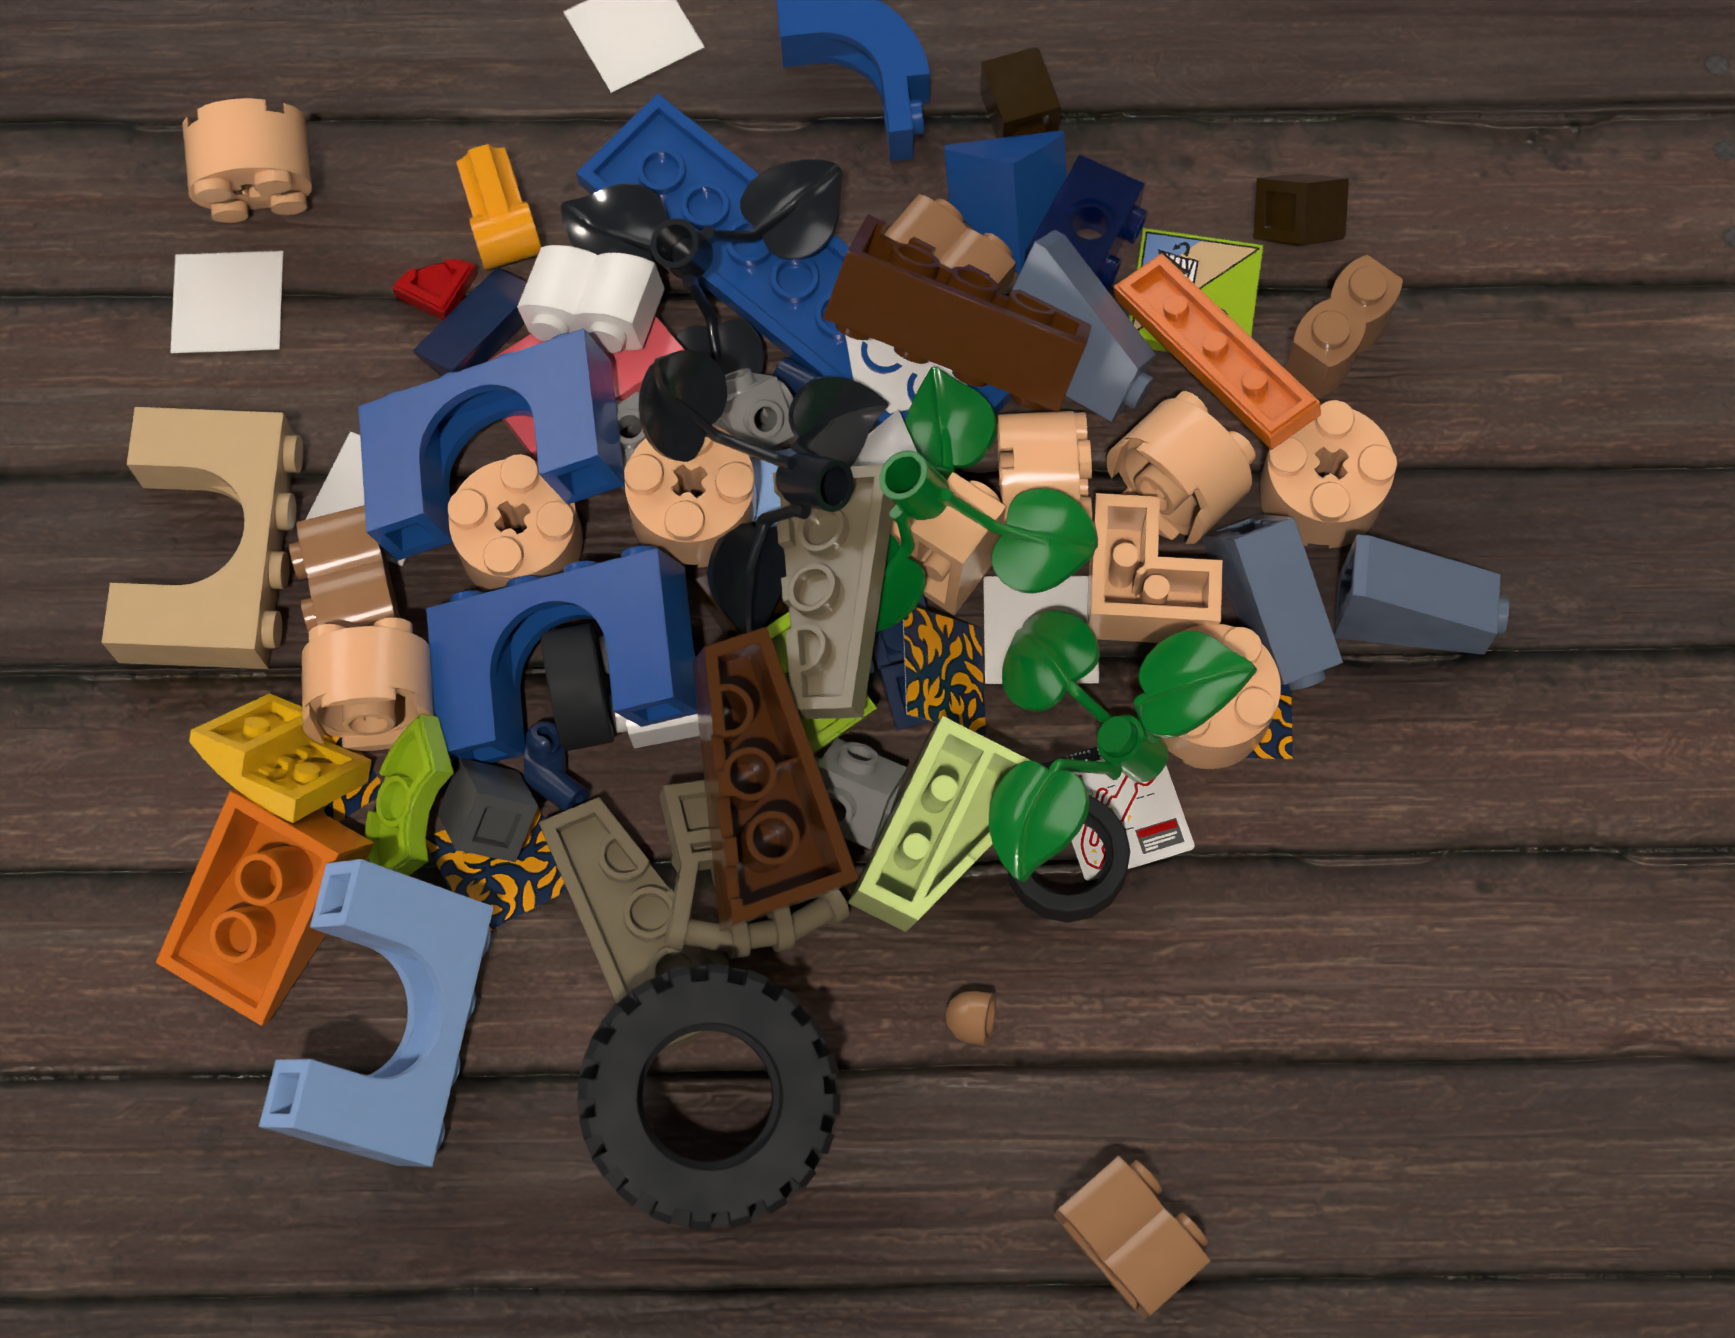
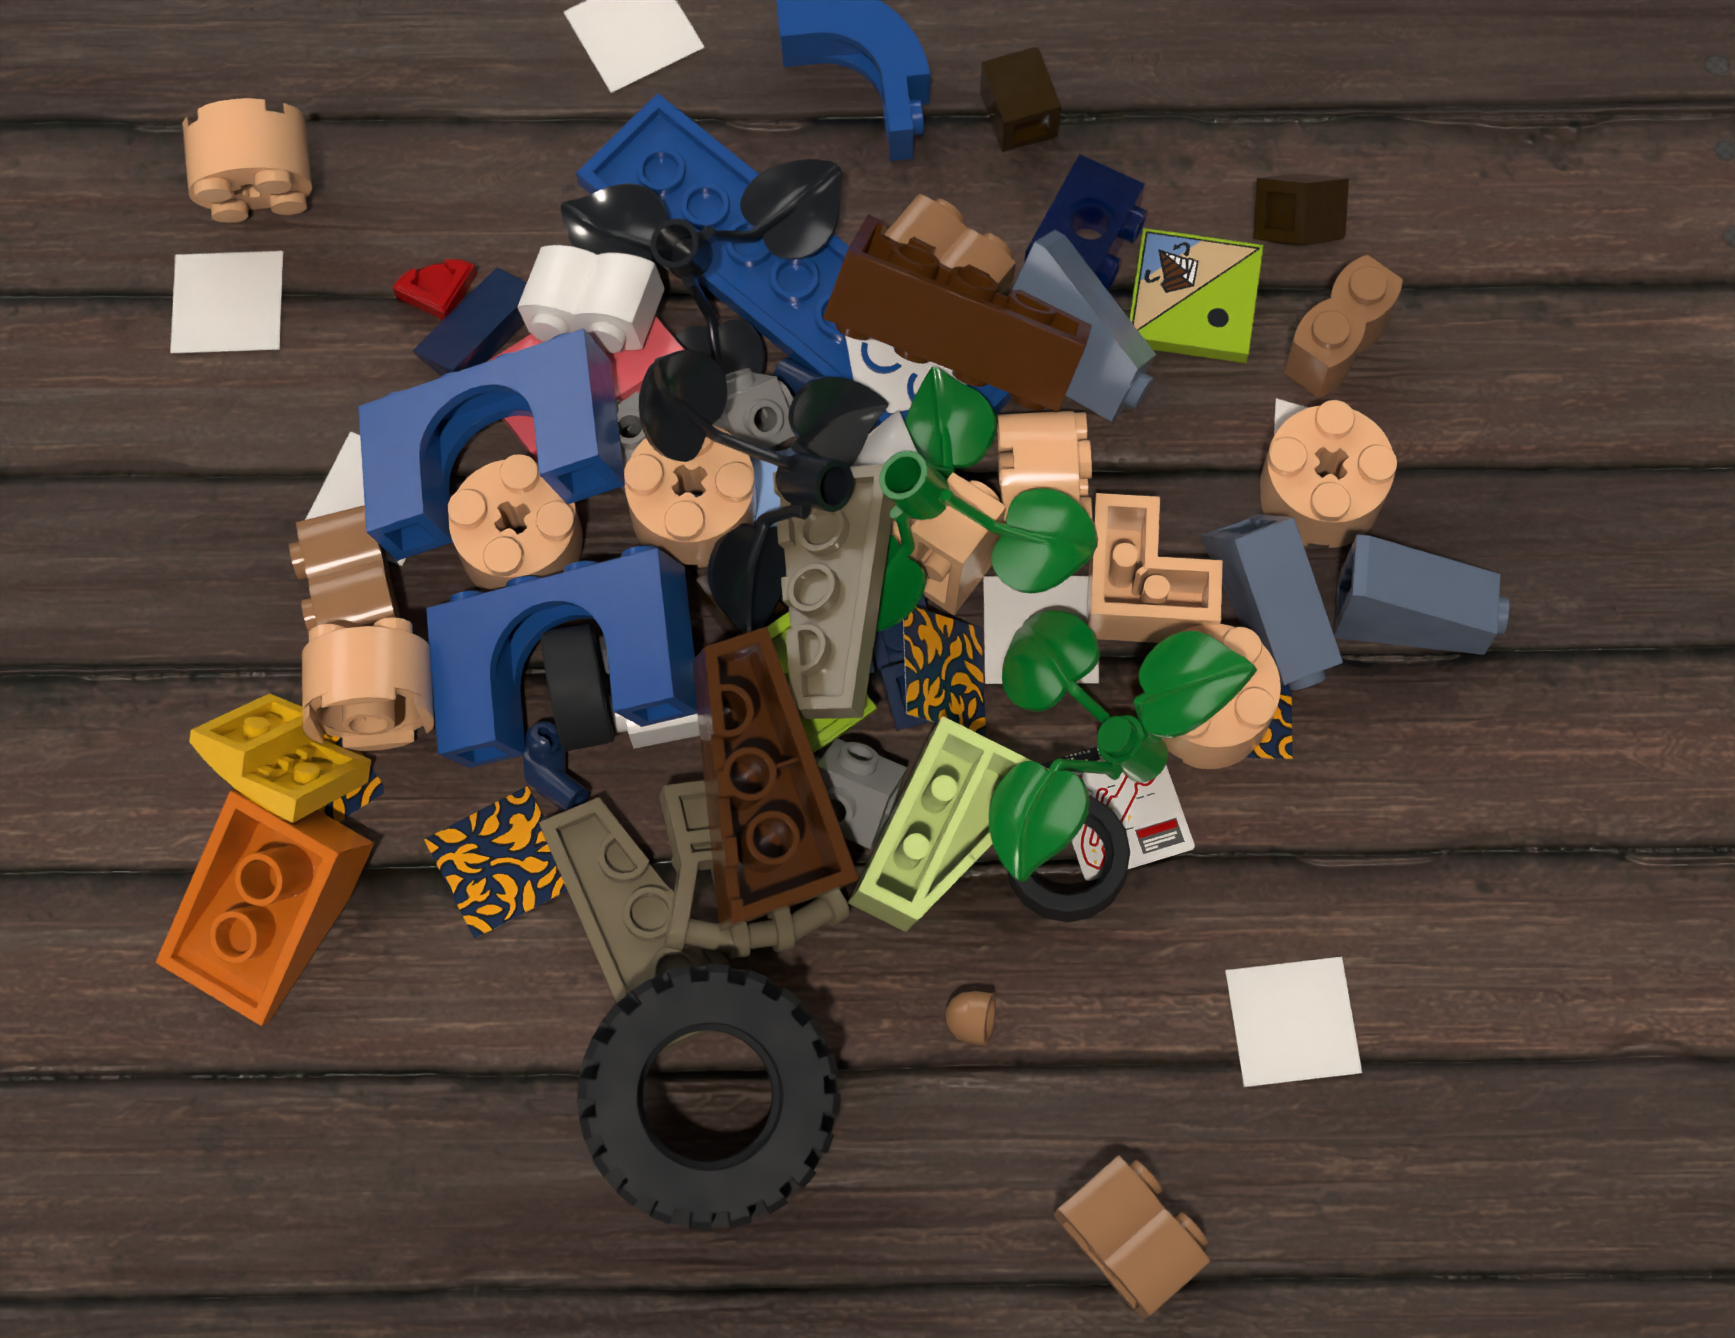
tan arch [102,407,303,669] -> none
light blue arch [259,859,494,1167] -> none
lime tile [365,714,453,876] -> none
dark grey panel [439,758,538,862] -> none
light orange piece [456,144,541,271] -> none
blue slope [943,130,1068,274] -> none
light nougat brick [1106,391,1256,544] -> none
orange tile [1113,253,1321,450] -> none
none -> white sticker [1225,957,1362,1087]

